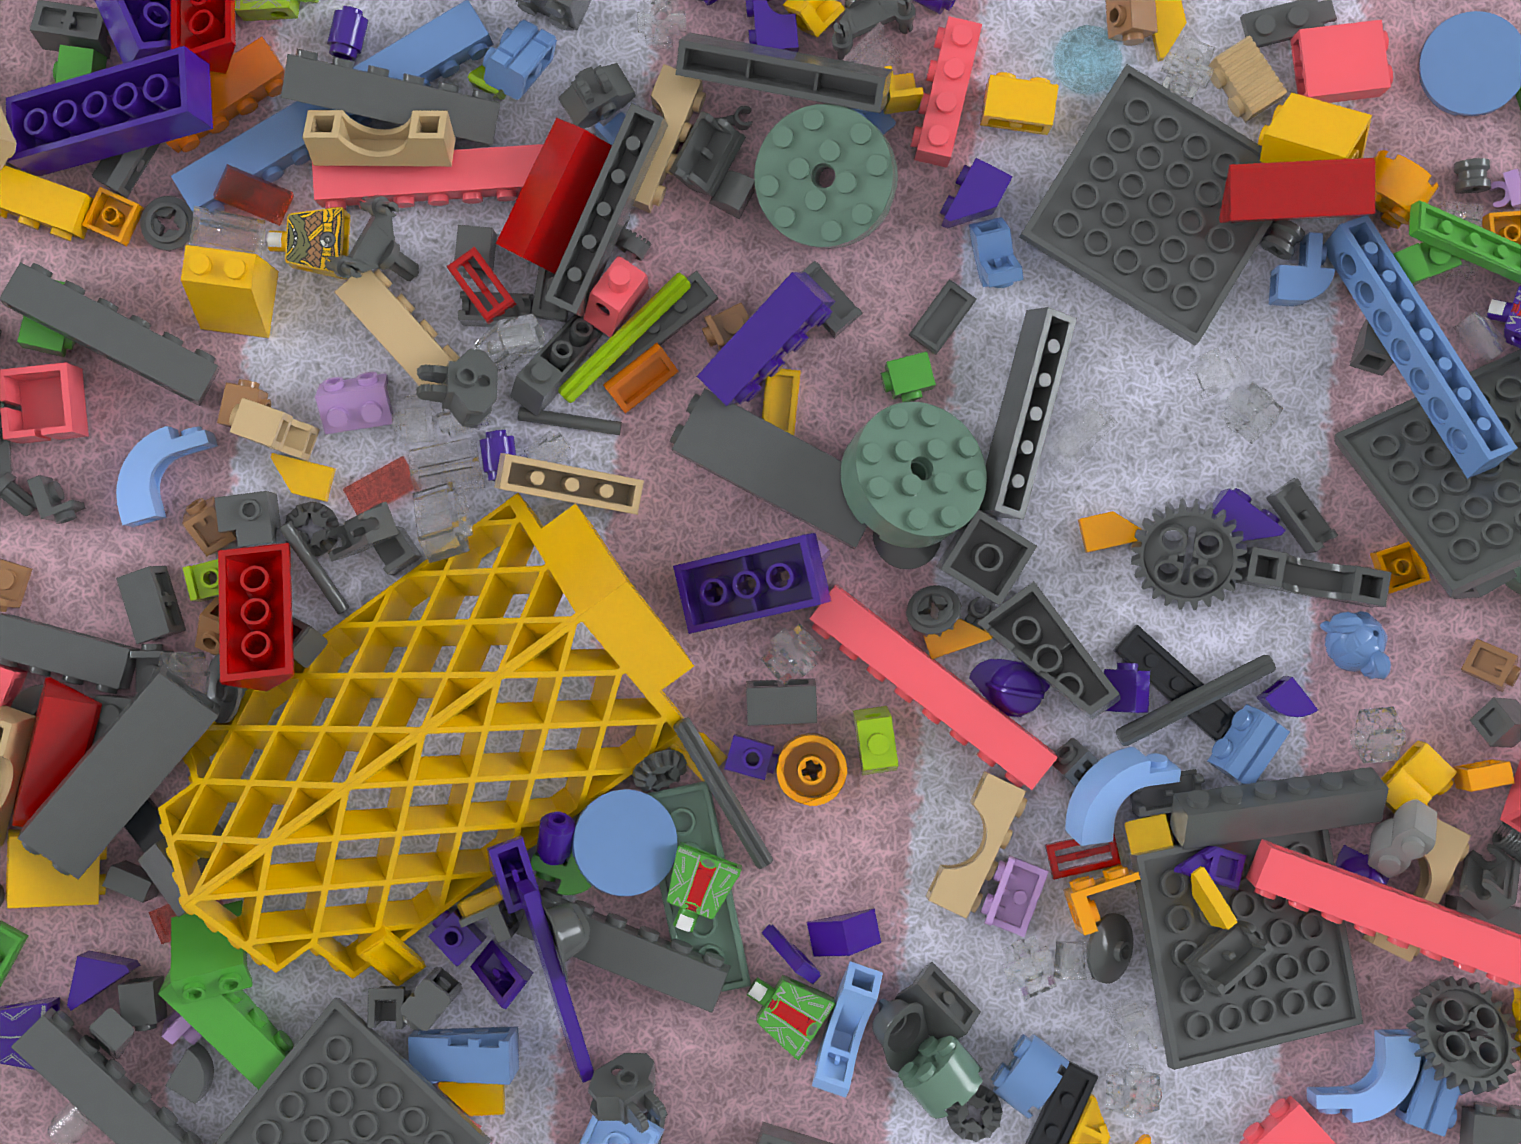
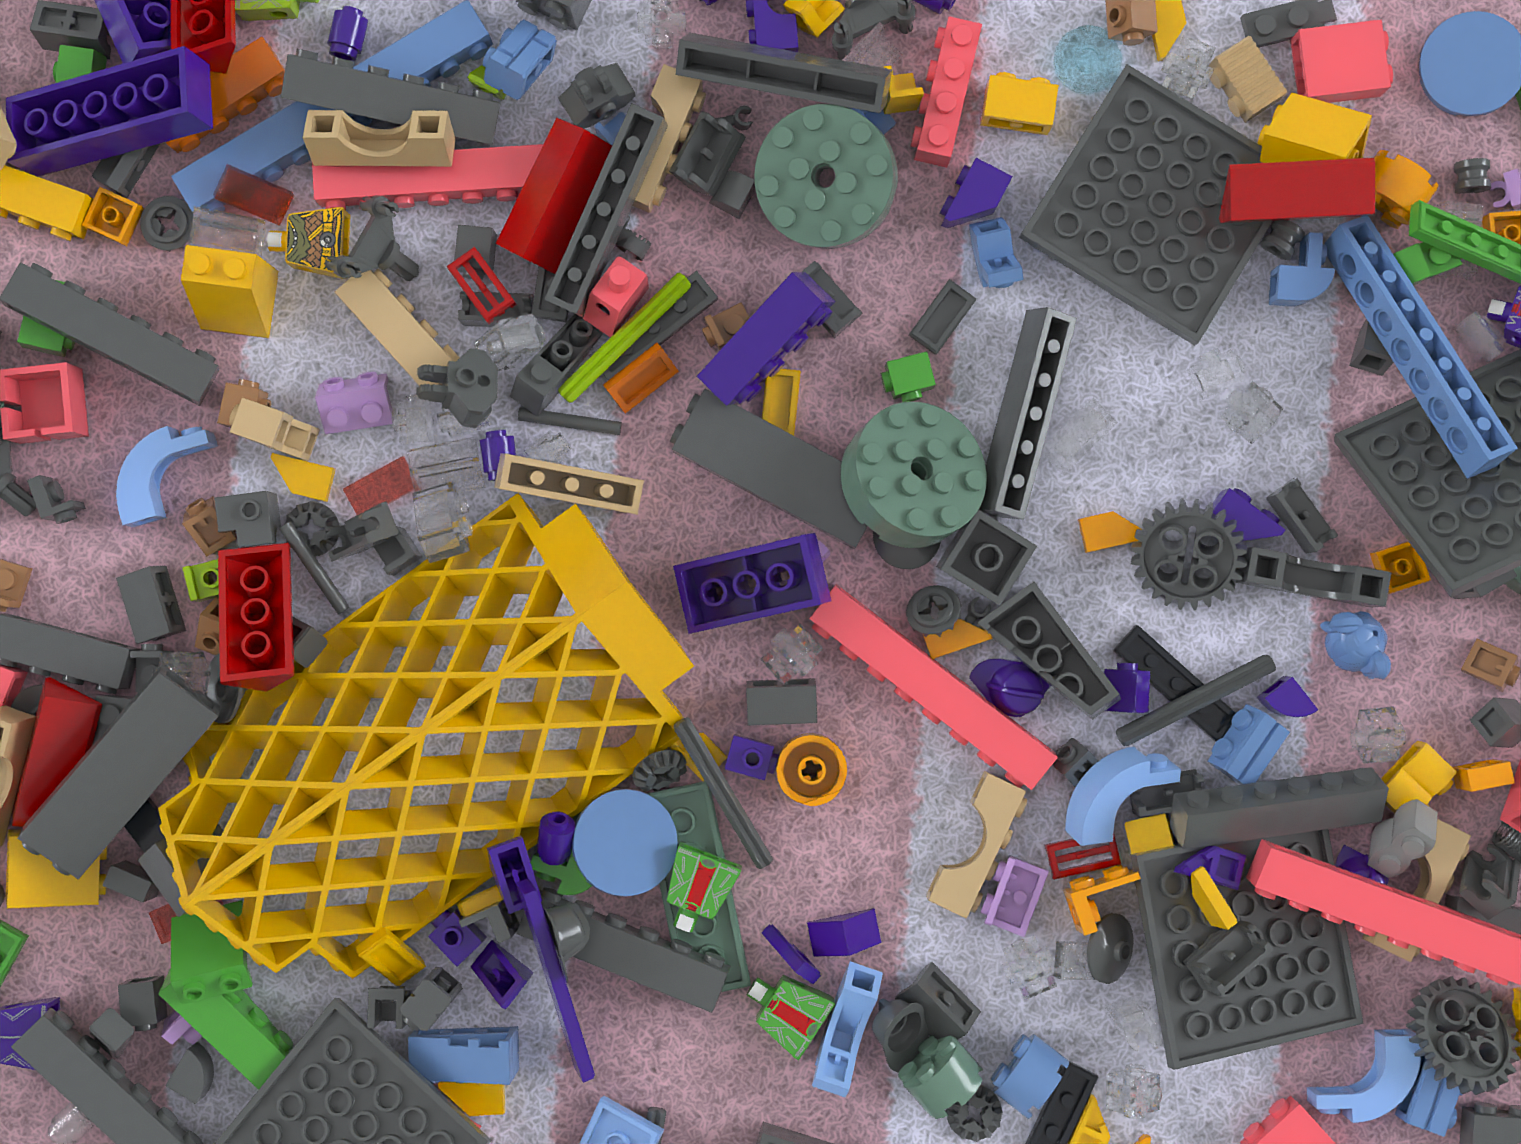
dark purple slope [67,950,141,1011] -> none
dark grey hinge [588,1053,668,1133] -> none
lime torso [853,706,899,776] -> none

